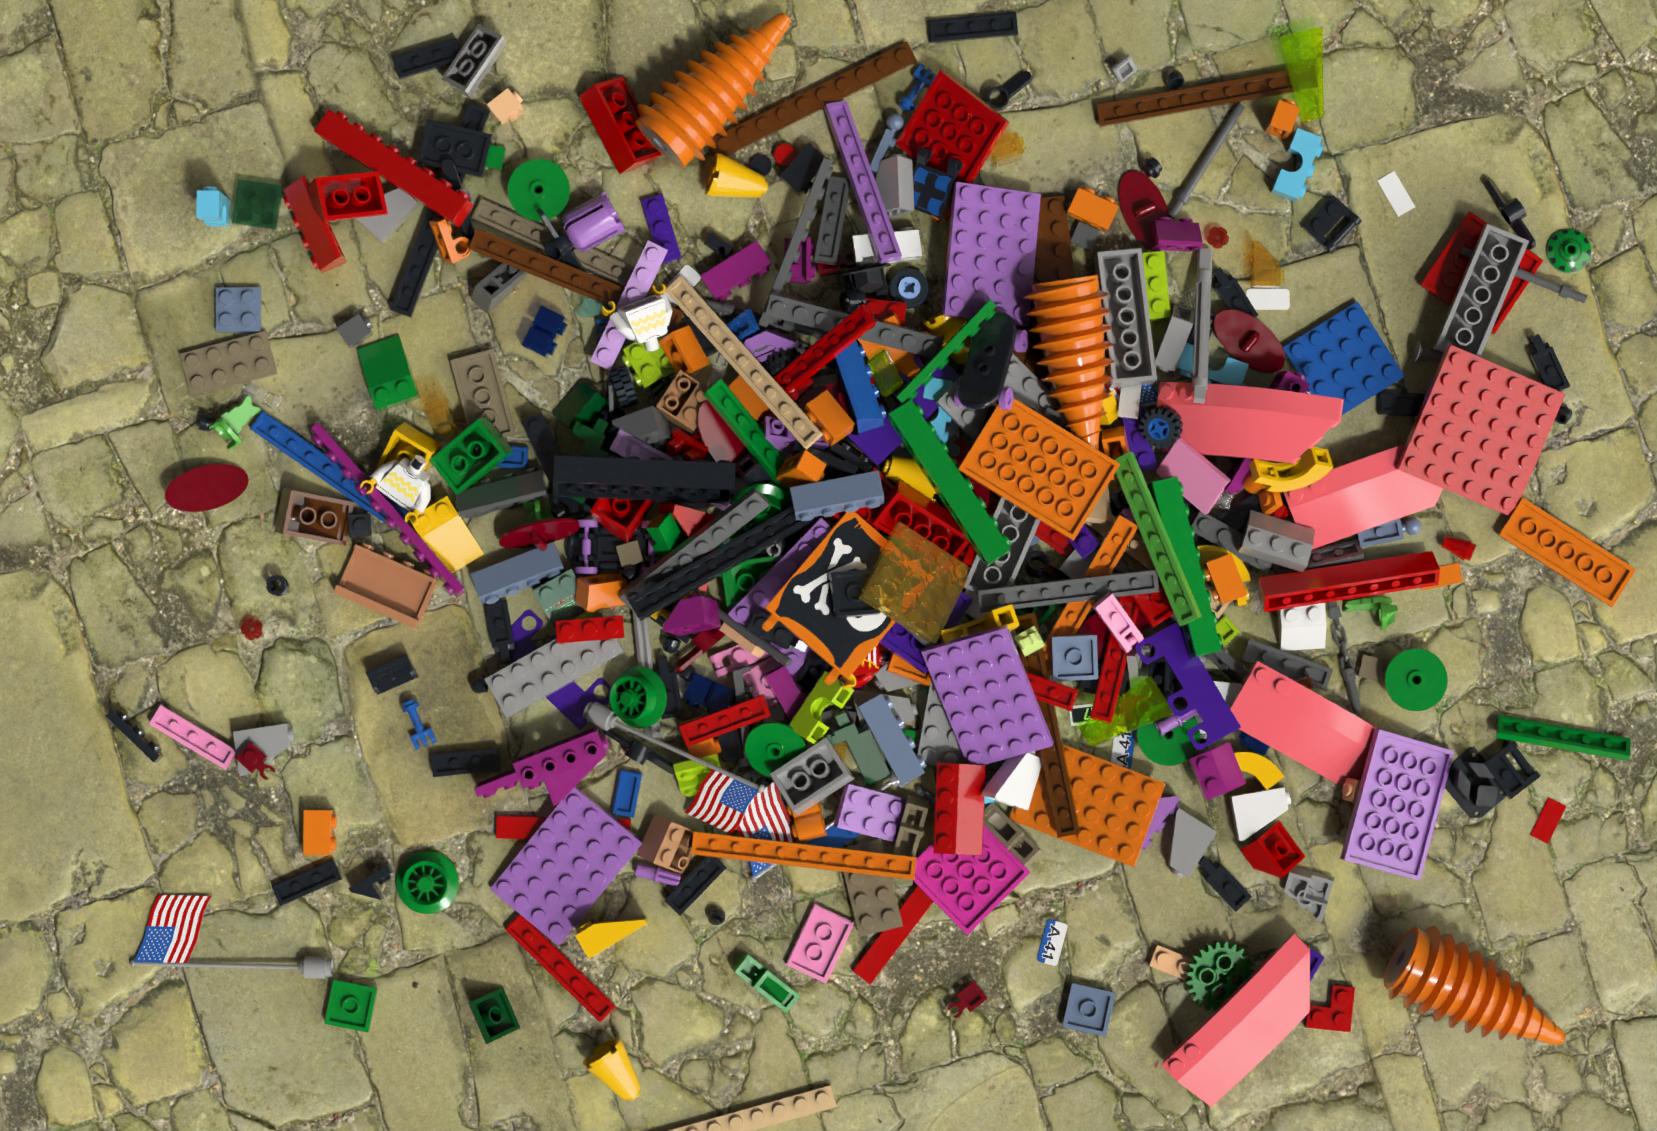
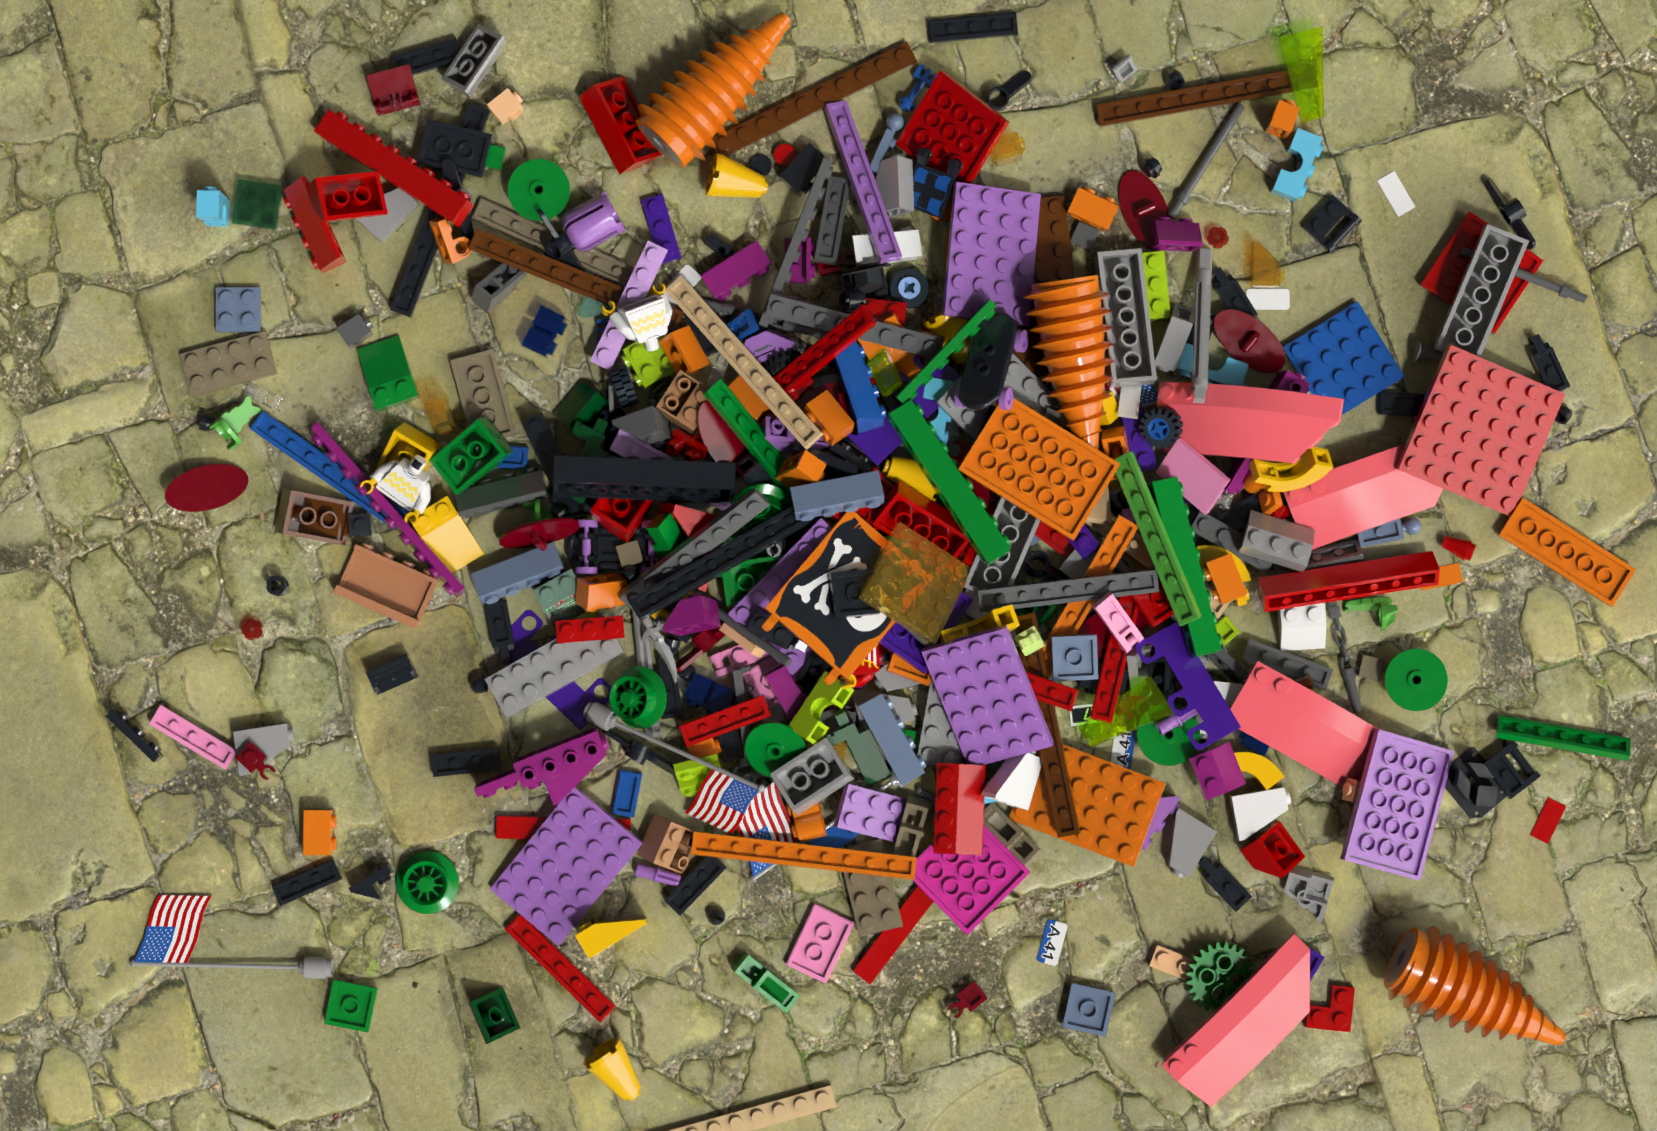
blue hinge [401,698,437,750] -> none
green dish [1547,229,1591,273] -> none
none -> dark red hinge [366,64,421,116]
none -> light grey piece [642,616,677,683]

